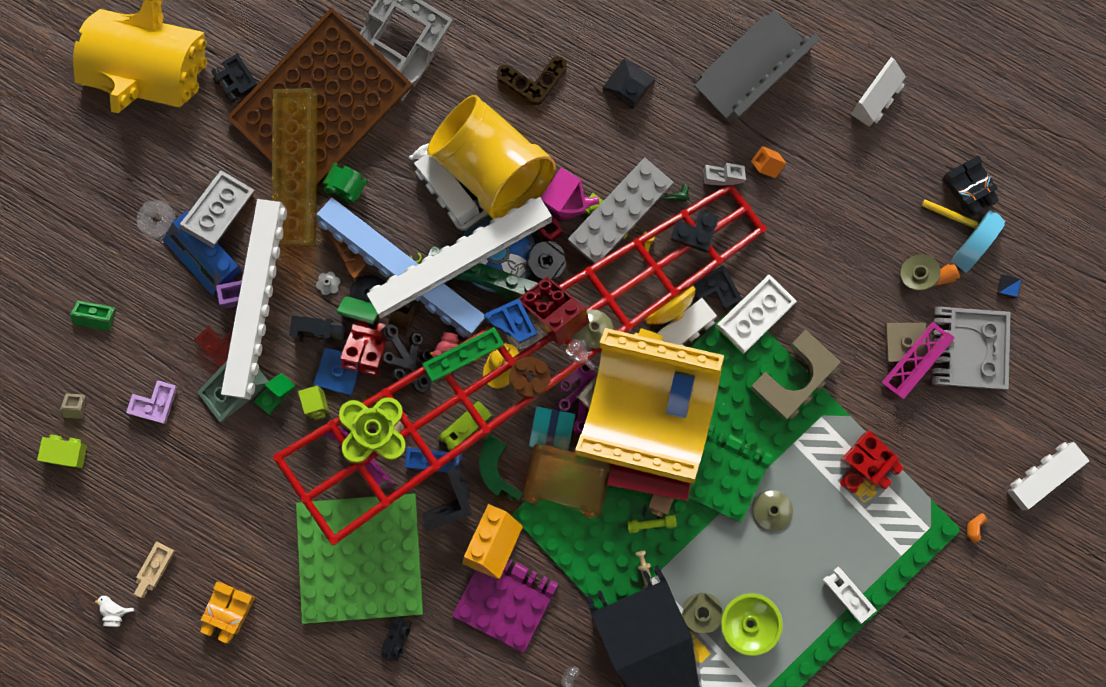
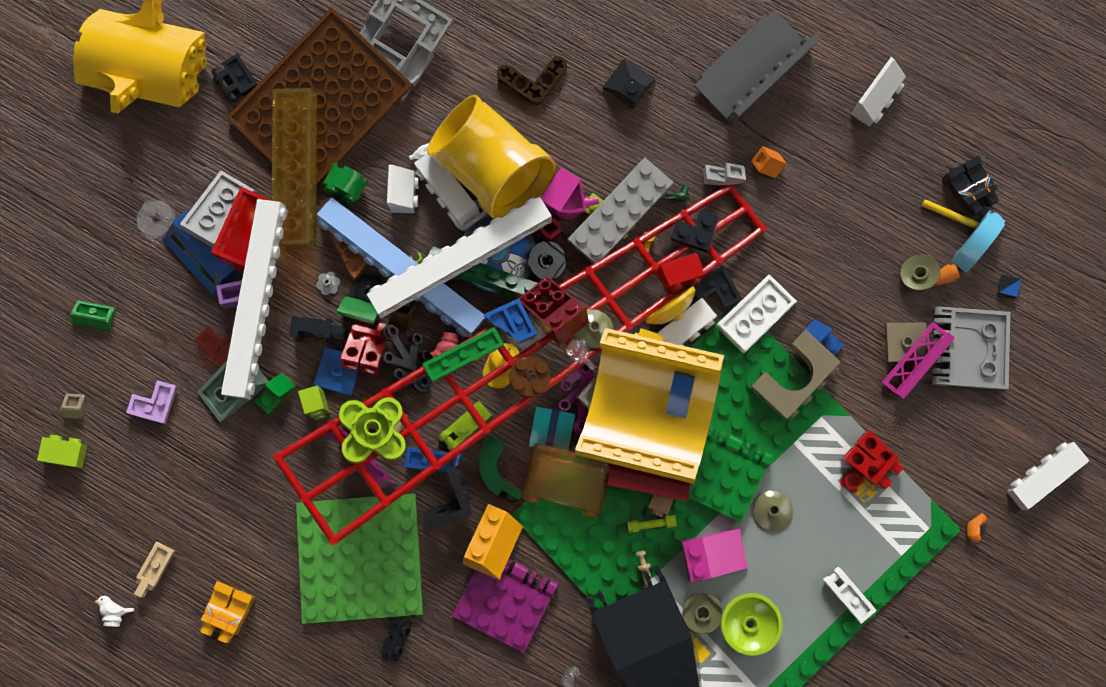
none -> red slope [211,187,272,272]
none -> white slope [387,165,419,213]
none -> red brick [657,253,705,292]
none -> dark pink slope [680,528,748,582]
none -> blue slope [801,319,844,355]

